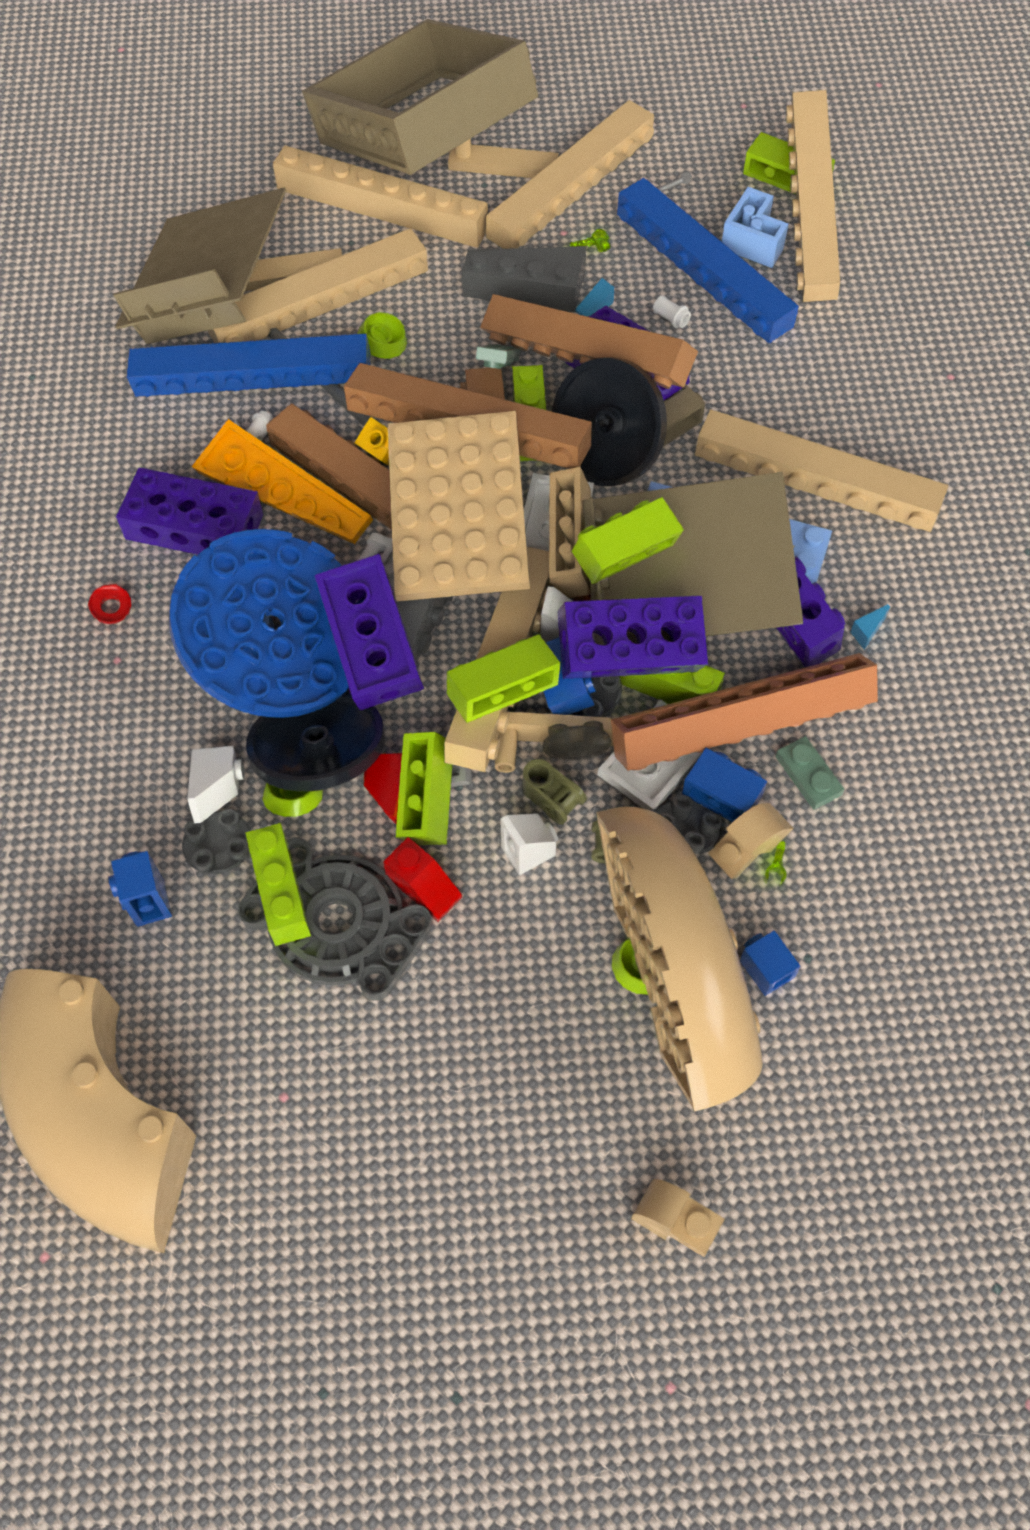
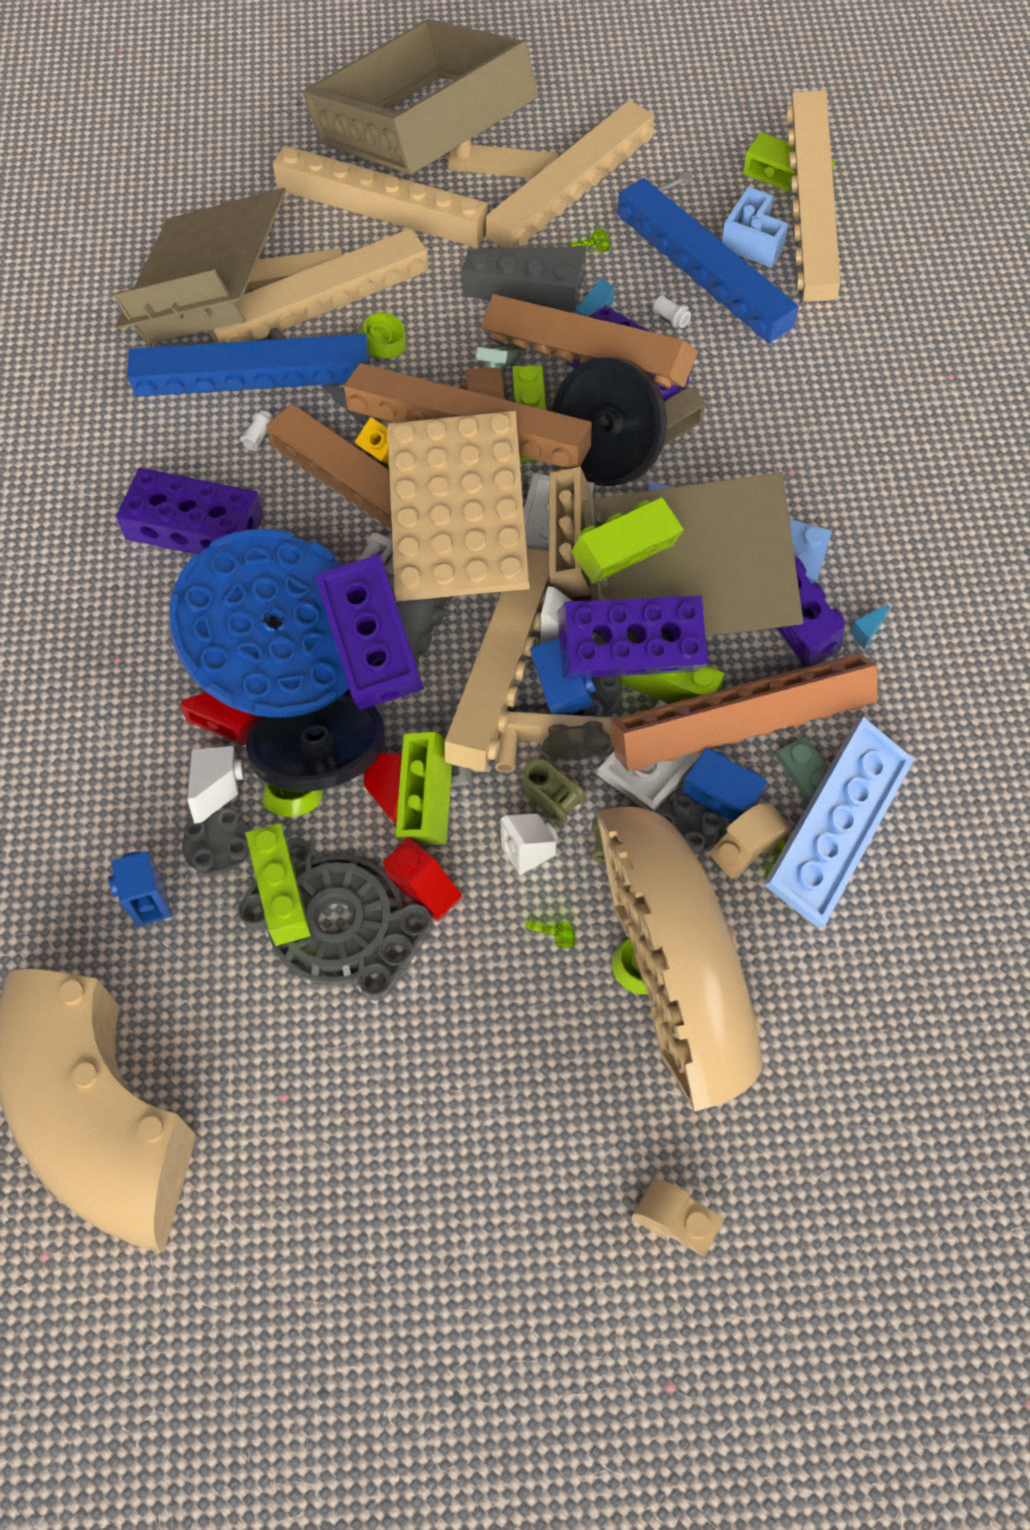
red piece [88,584,132,625] -> none
light orange wing [191,419,373,545] -> none
lime brick [447,634,560,723] -> none
tan brick [695,409,949,532] -> none
blue brick [740,930,801,996] -> none
none -> red slope [180,692,260,746]
none -> clear neon green hand [525,921,575,948]
none -> light blue plate [763,717,914,927]

